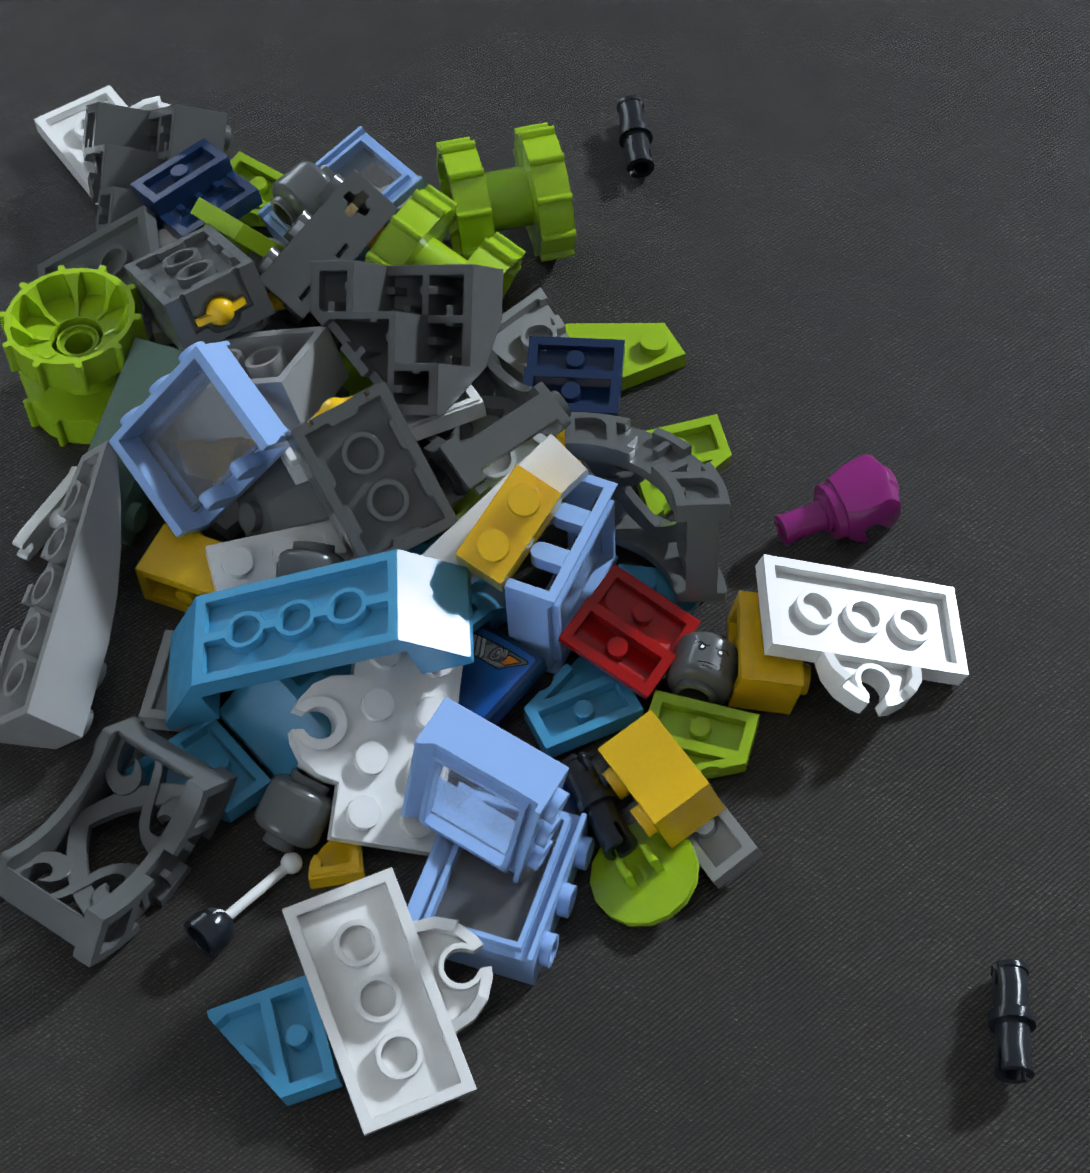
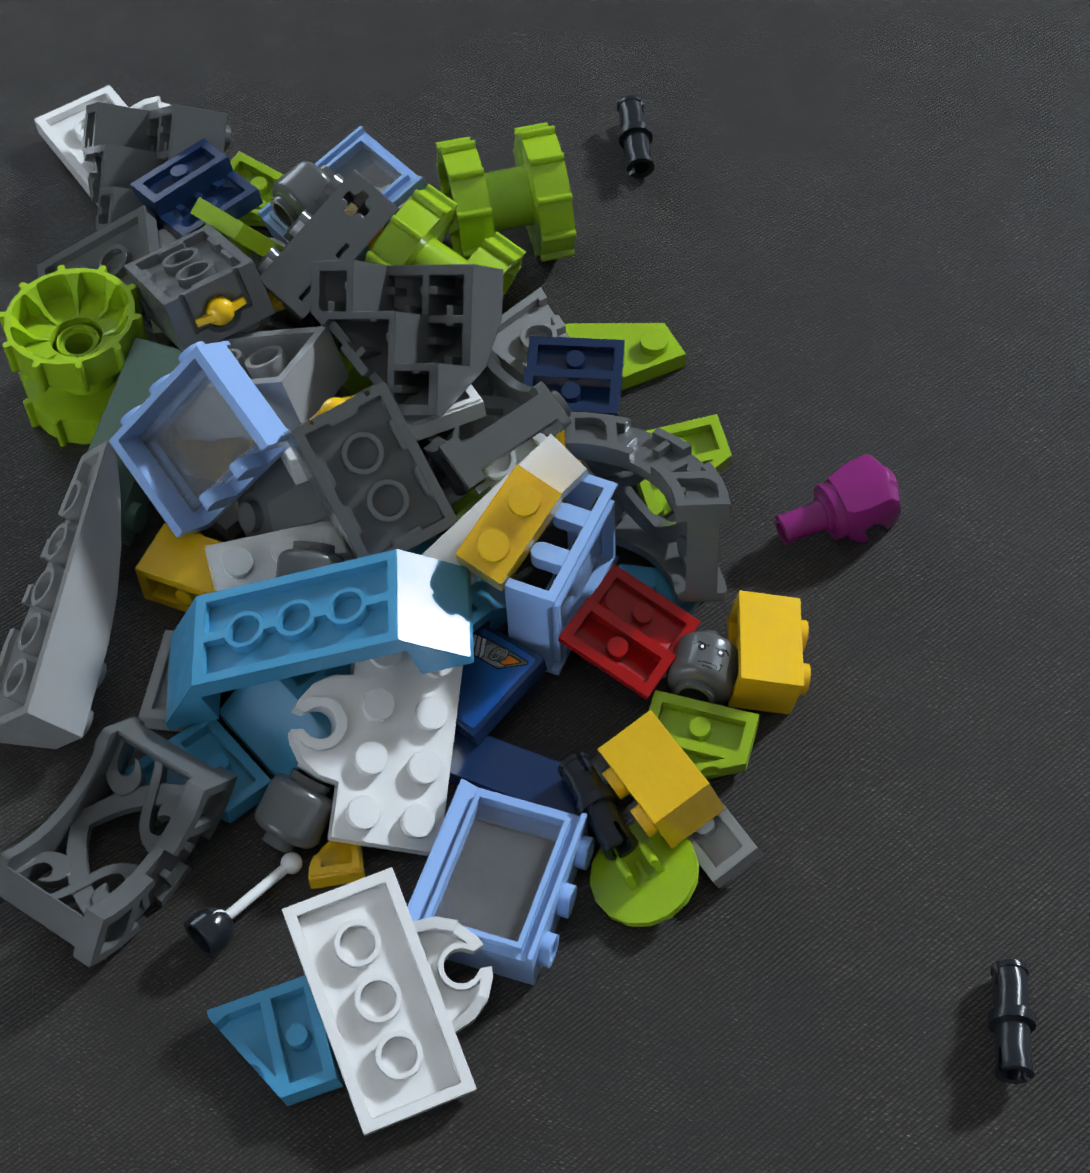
white piece [12,466,77,561] -> none
light blue window [401,697,570,884] -> none
dark azure wing [524,656,643,758] -> none
white plate [755,554,969,717] -> none

